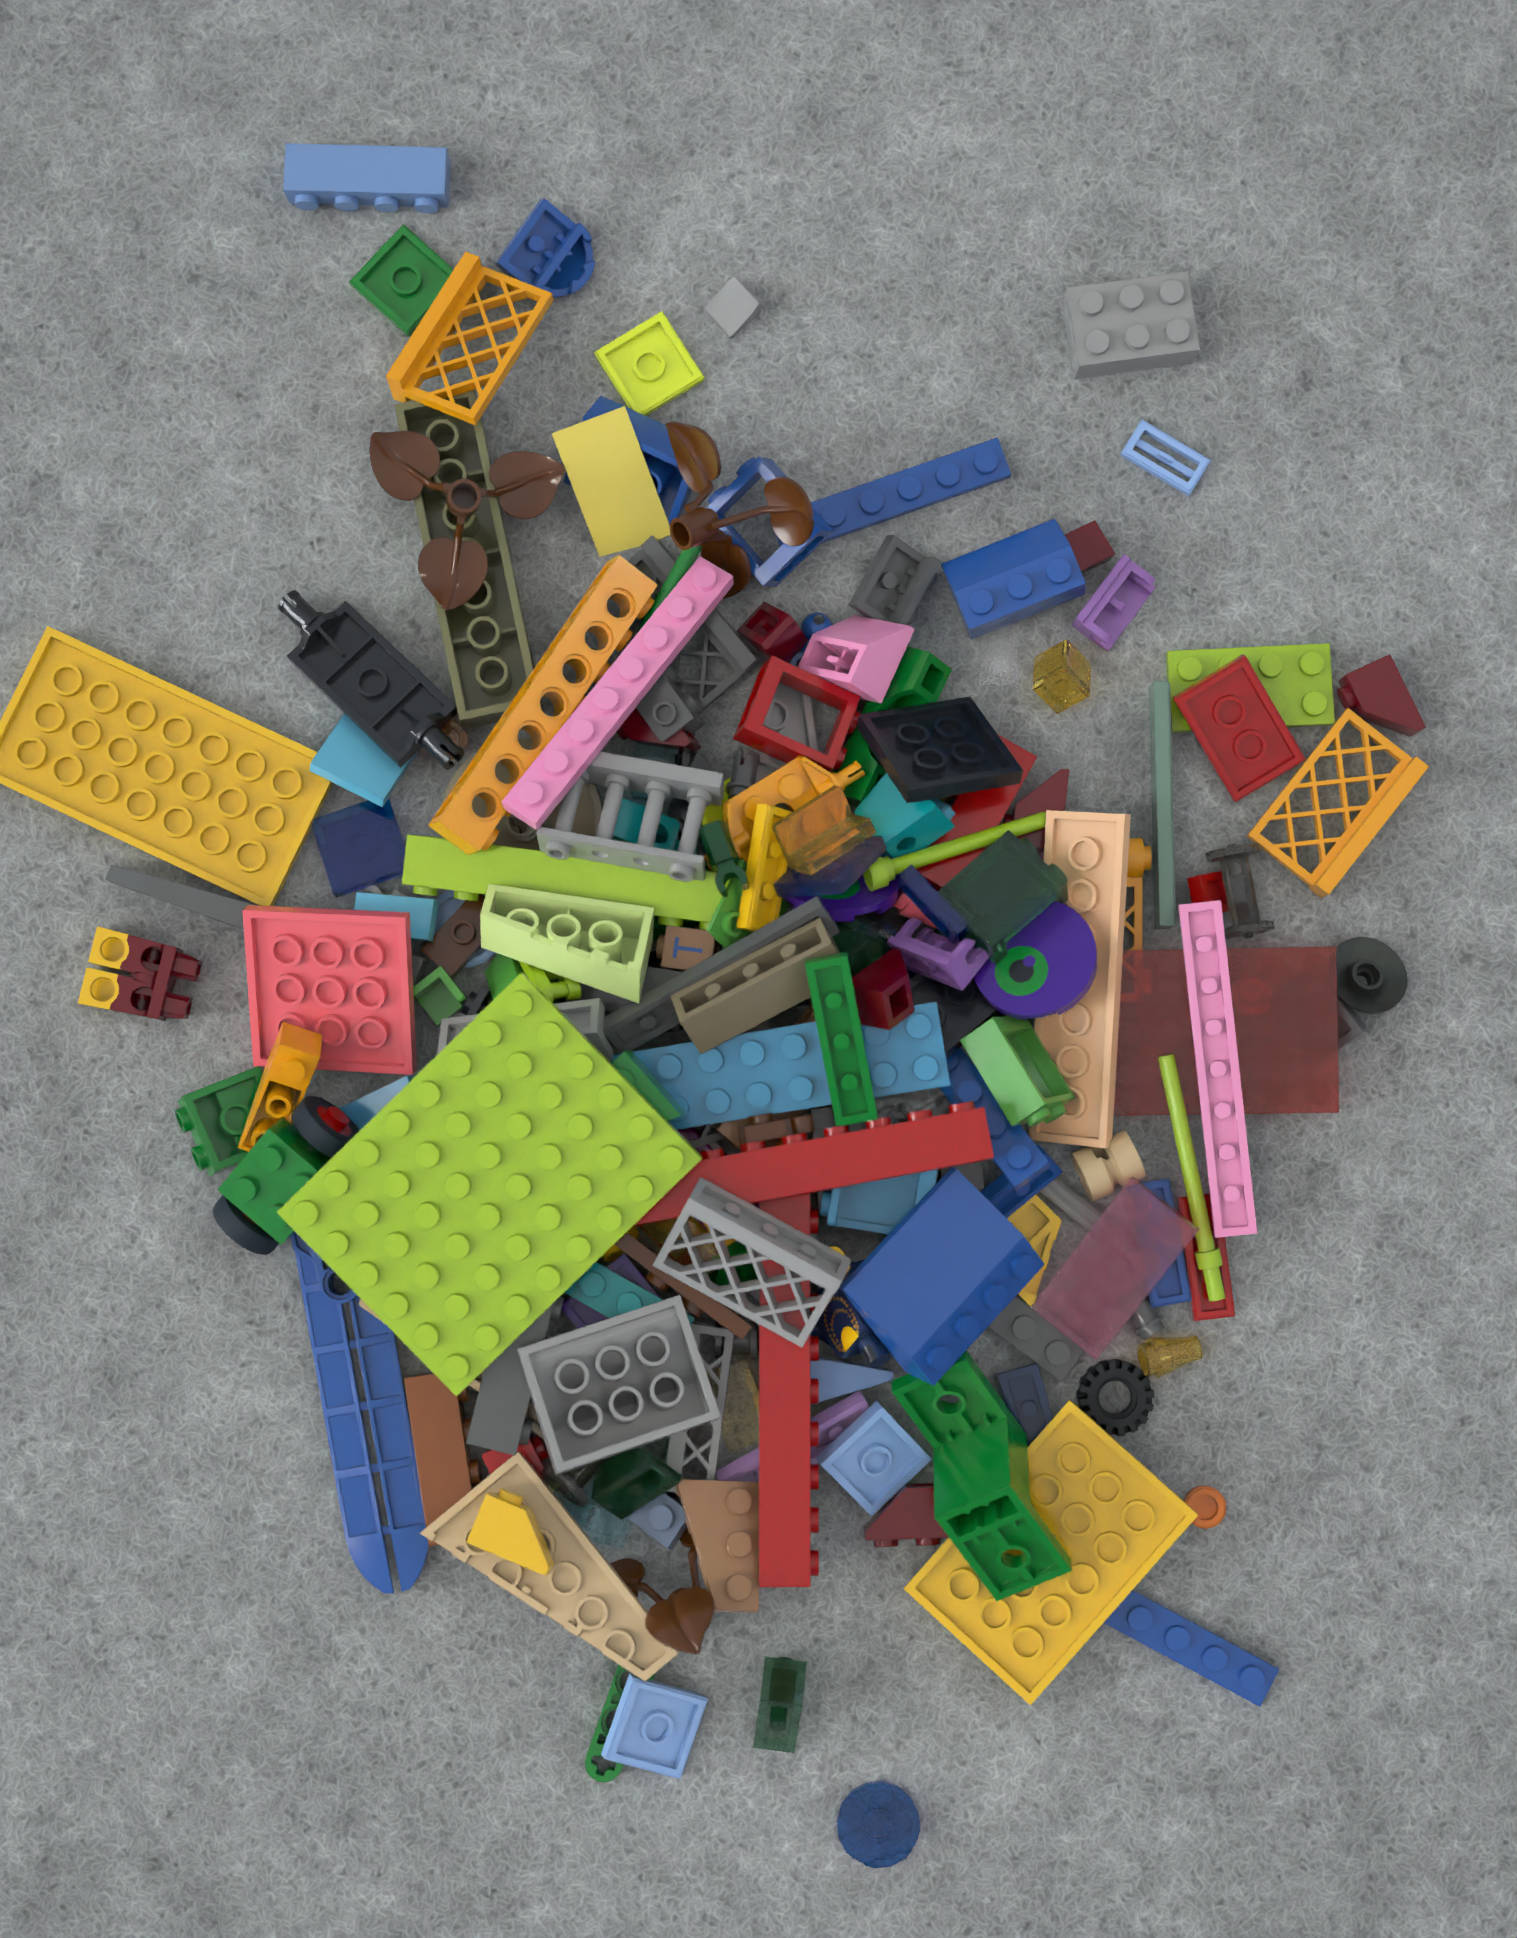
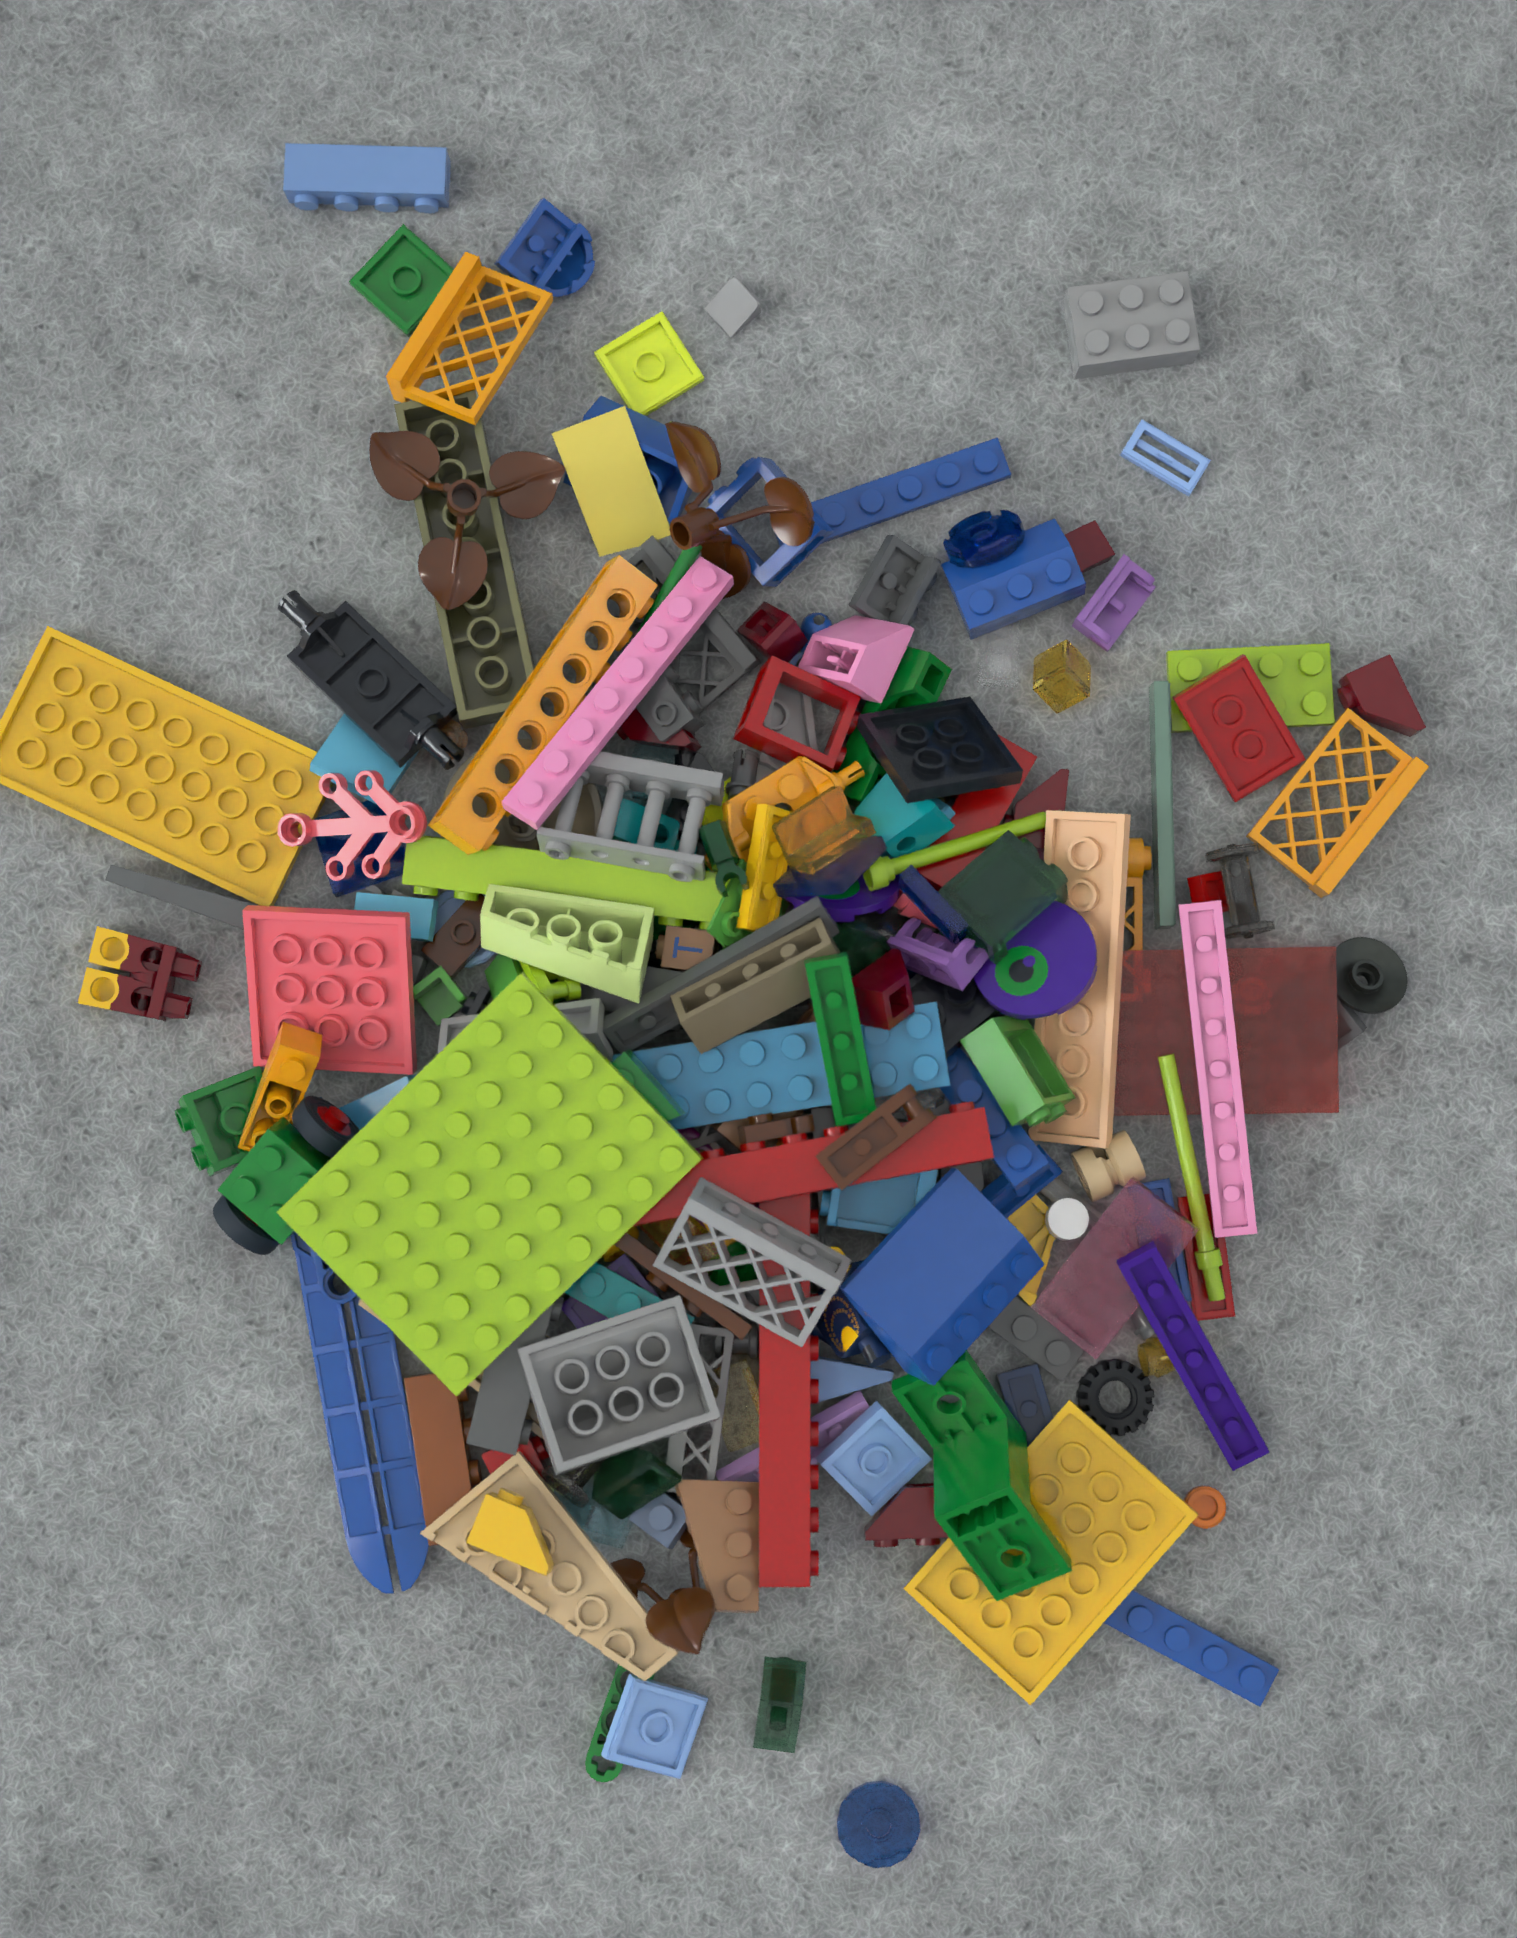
none -> coral plant [277,770,427,881]
none -> reddish brown plate [815,1083,937,1191]
none -> clear blue tile [943,510,1025,568]
none -> white tile [1045,1198,1089,1241]
none -> dark purple plate [1116,1241,1270,1471]

